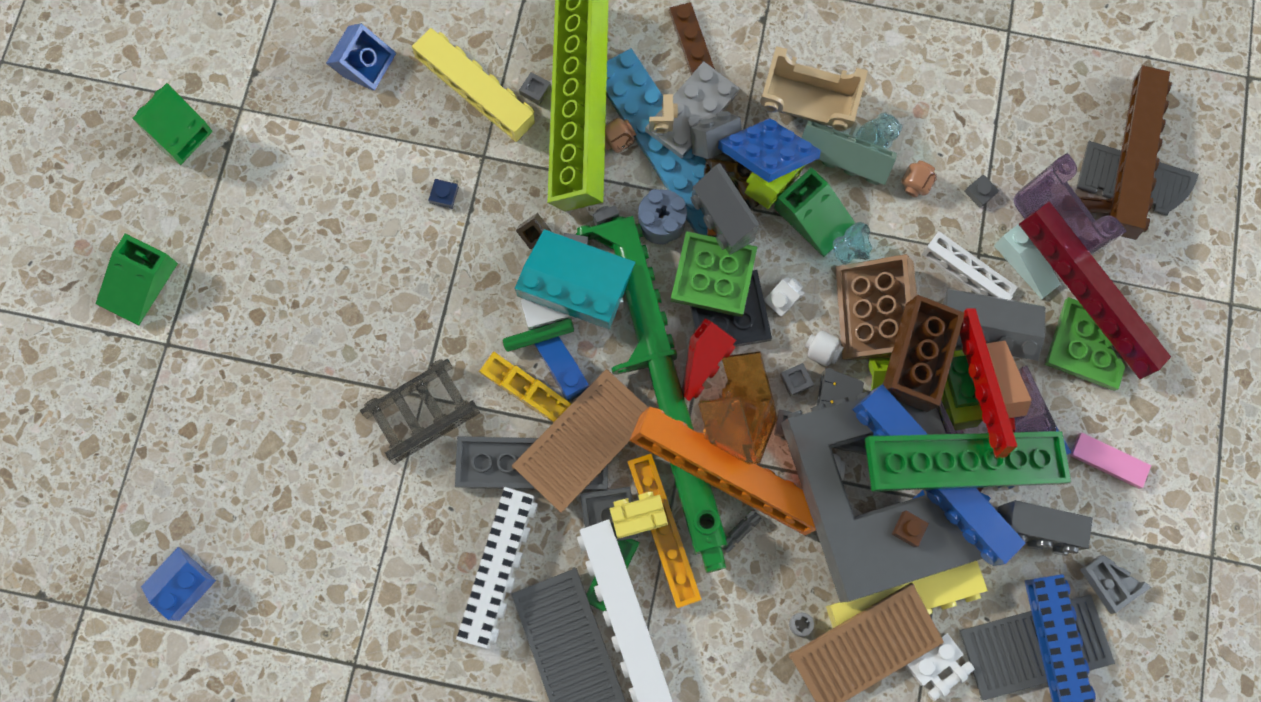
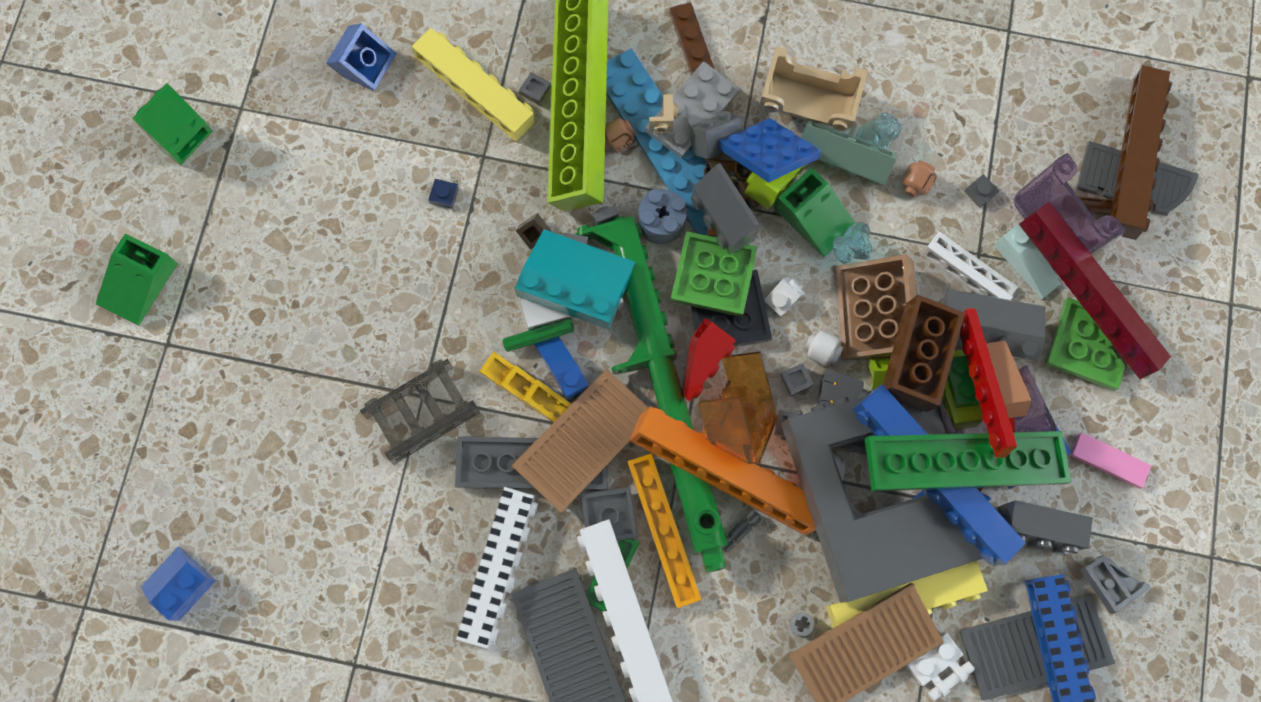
light yellow brick [609,491,668,539] -> none
reddish brown plate [892,510,929,548] -> none

